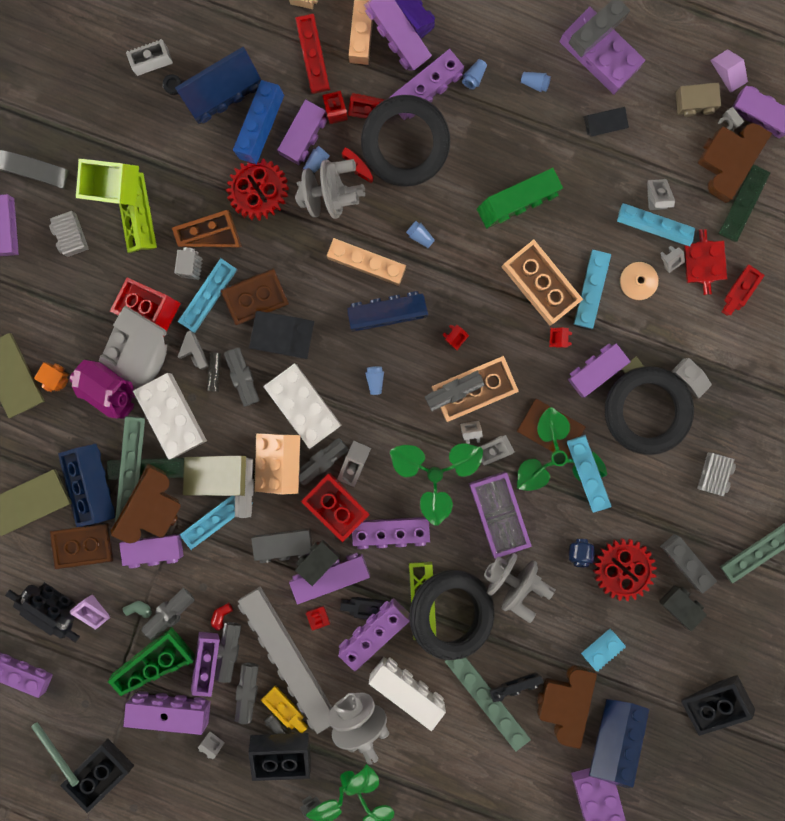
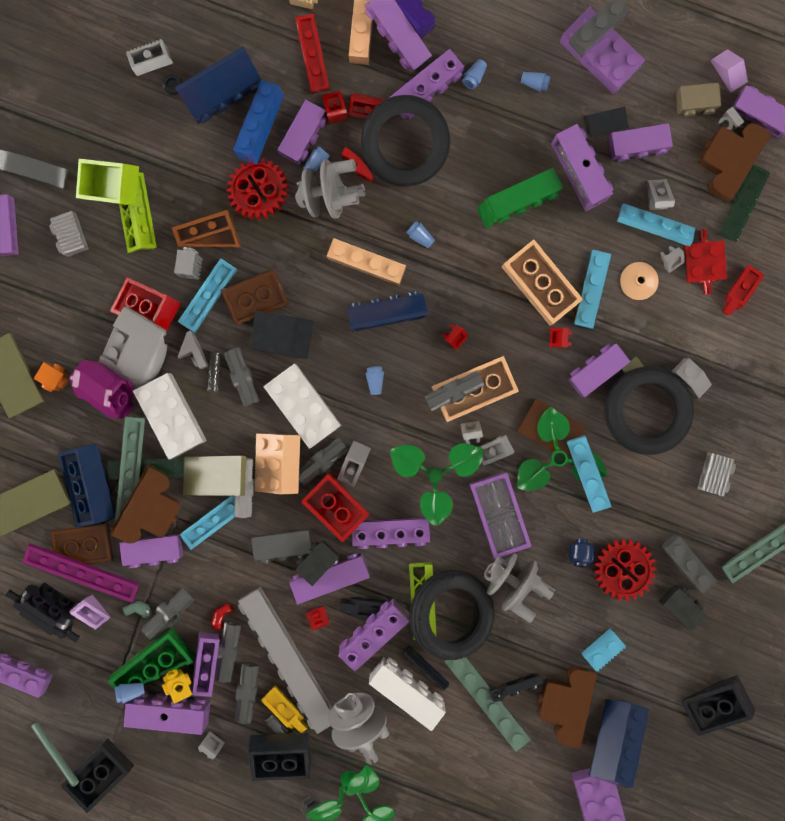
none -> magenta plate [22,543,140,603]
none -> medium blue cone [115,683,145,704]
none -> yellow brick [162,669,192,704]
none -> black axle [403,646,449,691]
none -> medium lavender brick [551,124,613,212]
none -> medium lavender brick [608,123,673,162]

